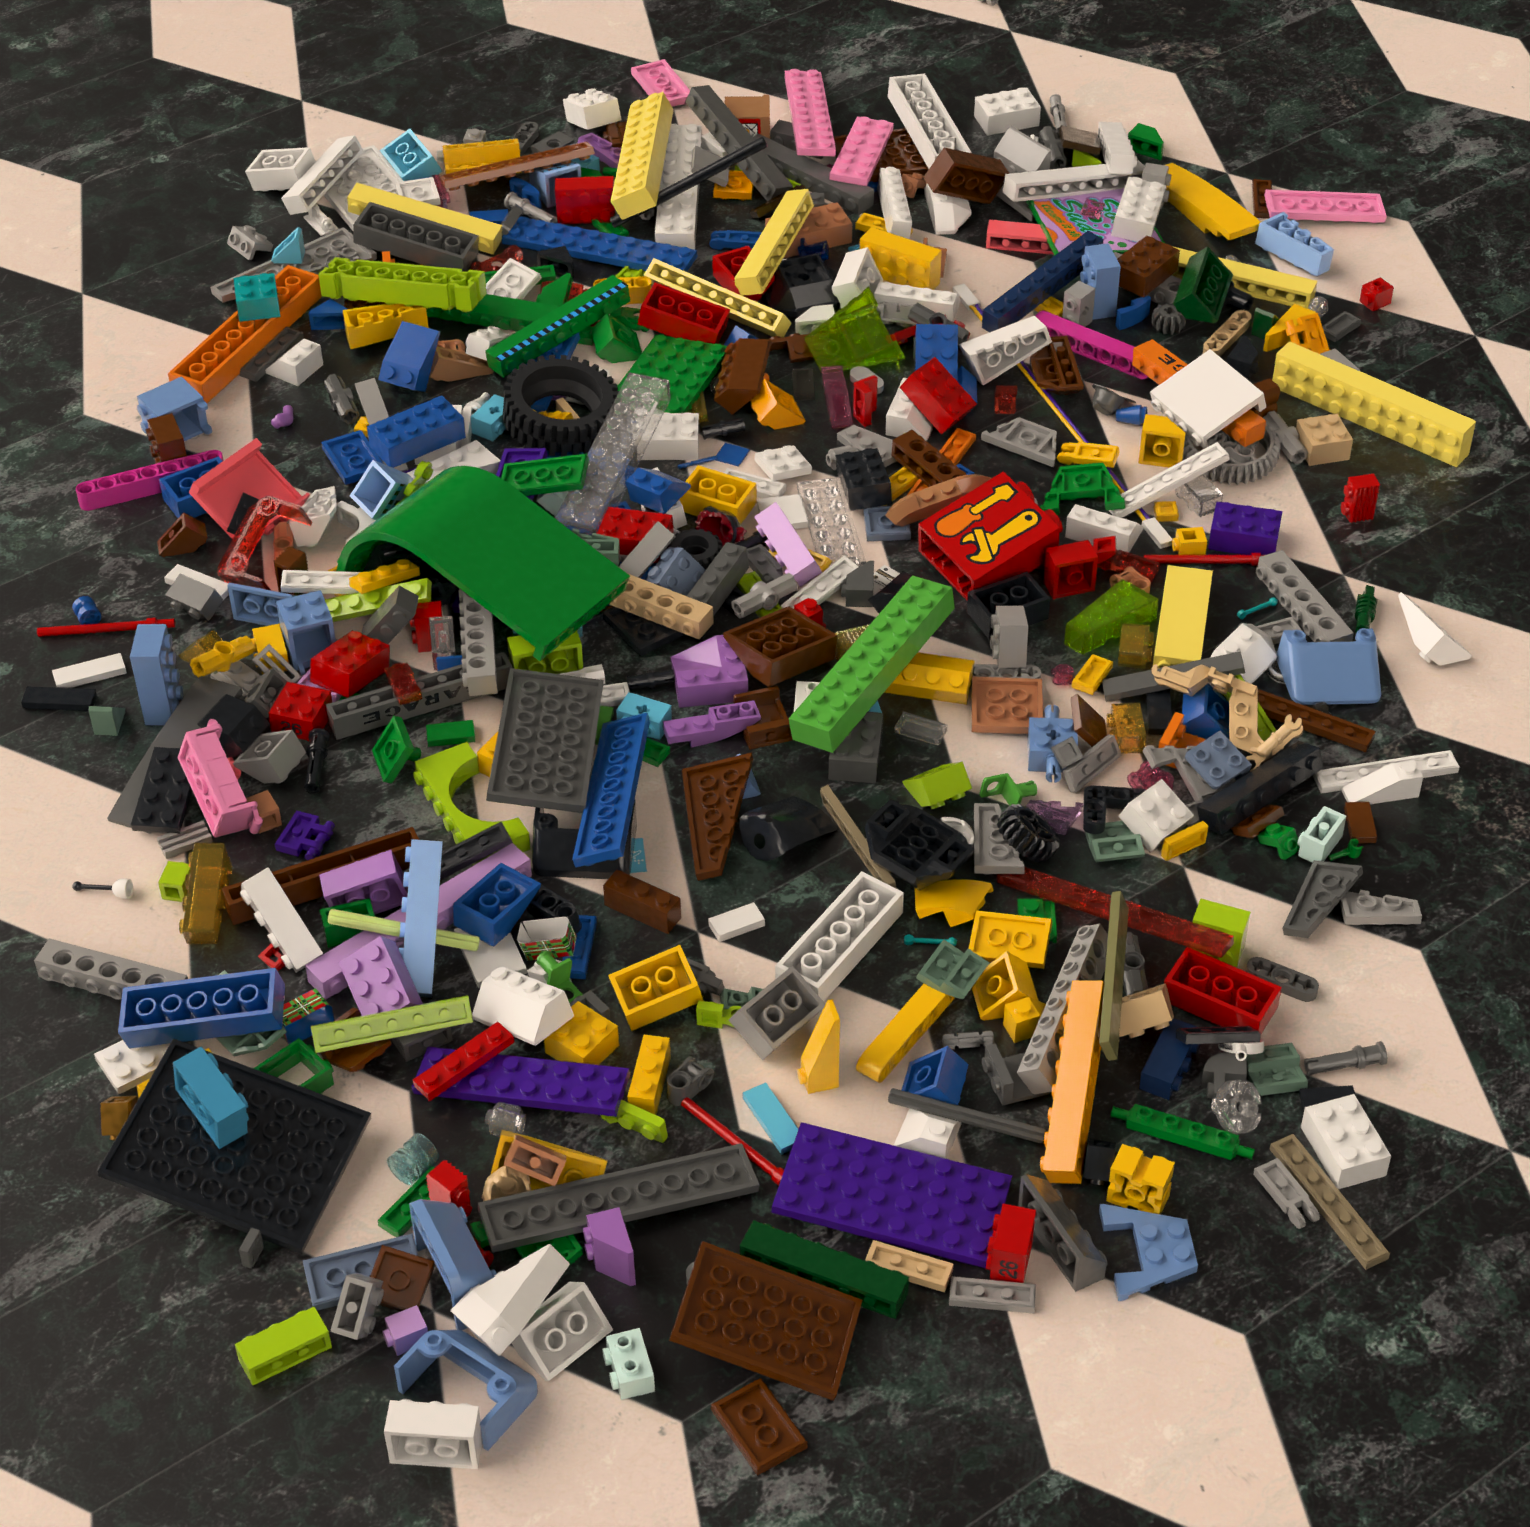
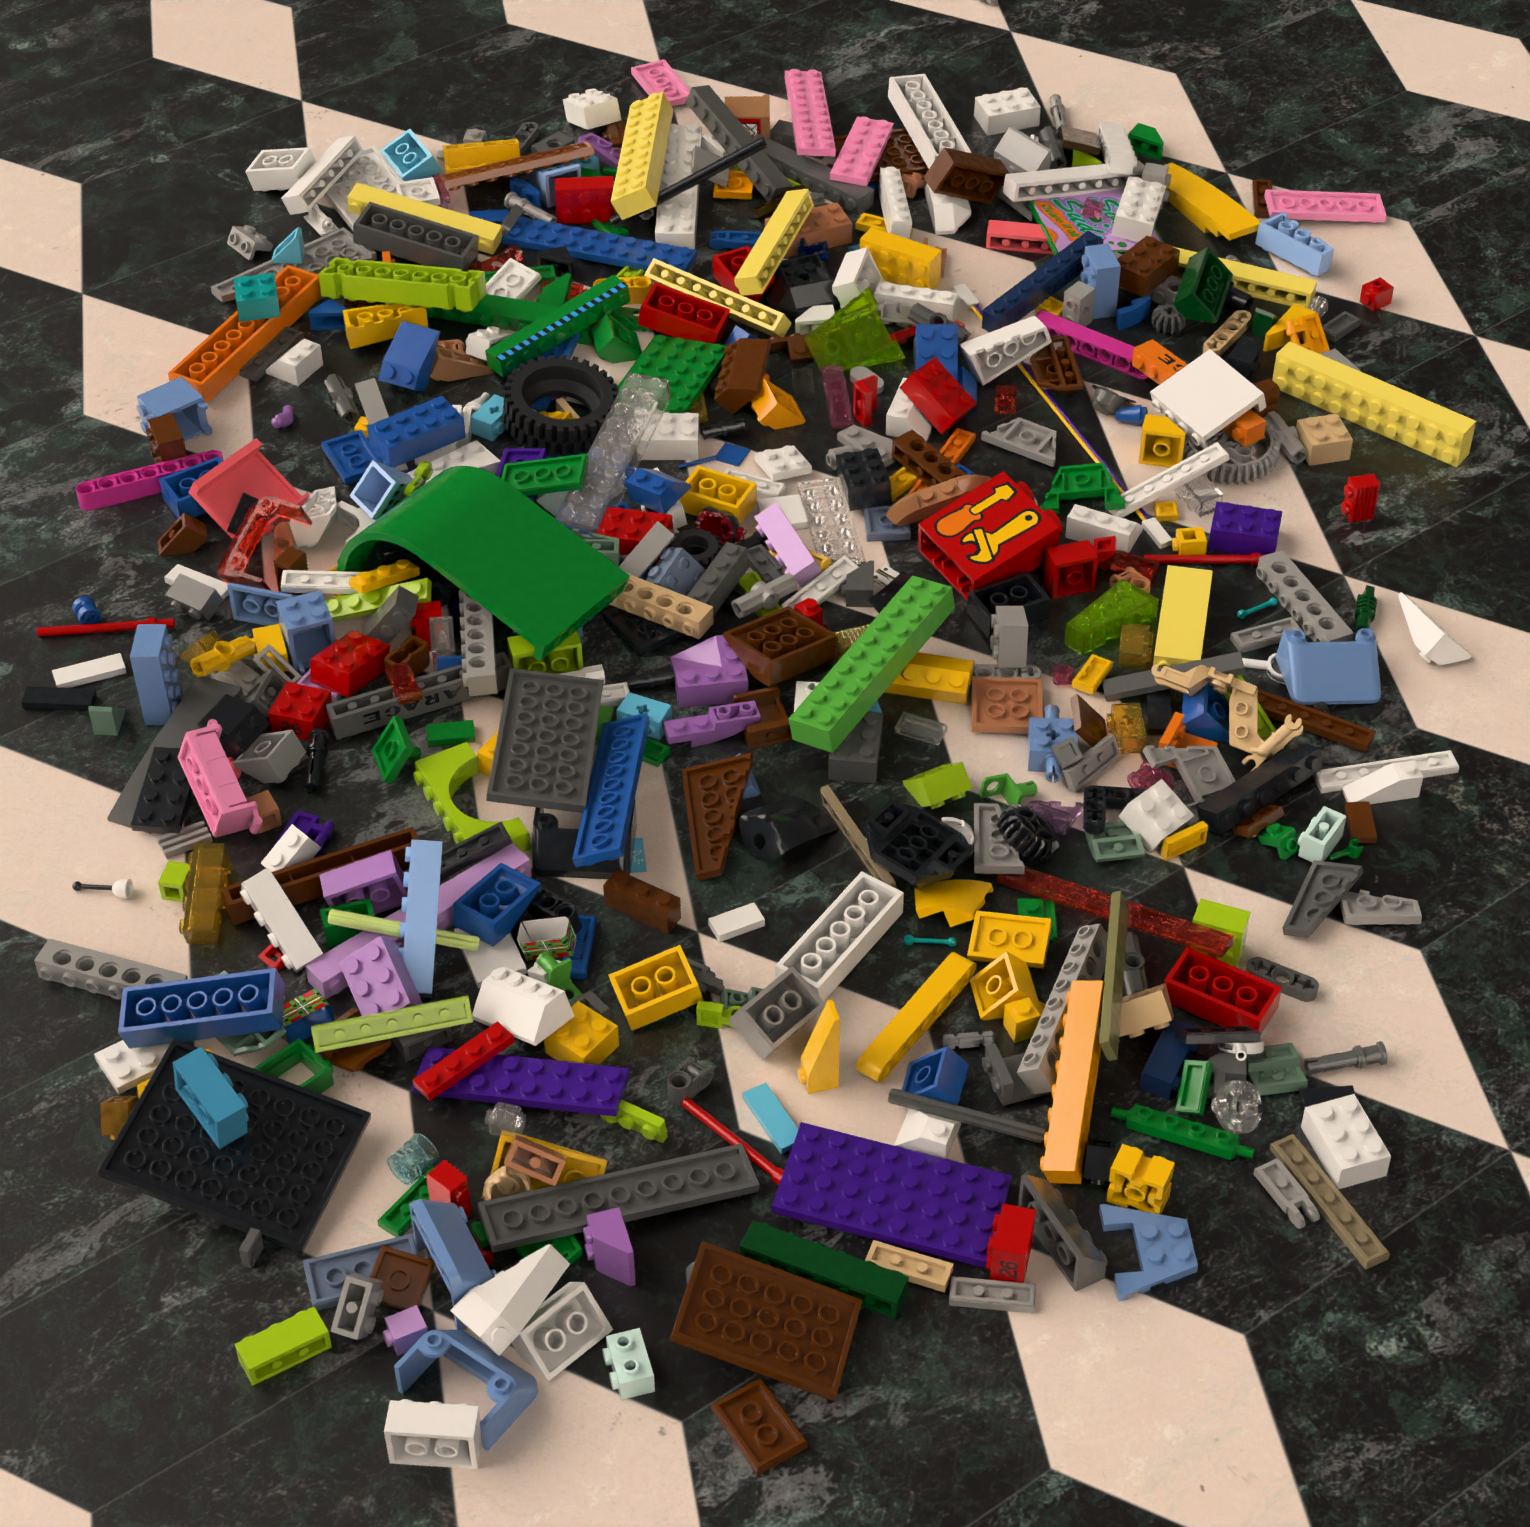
yellow brick [627,1034,671,1115] -> none
sand green slope [916,939,989,999] -> none
yellow hinge [1057,442,1120,468] -> none
sand blue bracket [1185,731,1252,789] -> none
white wedge [1209,623,1277,687] -> none
none -> white brick [261,825,321,872]
none -> reddish brown brick [384,635,430,684]
none -> green tile [1175,1060,1213,1116]

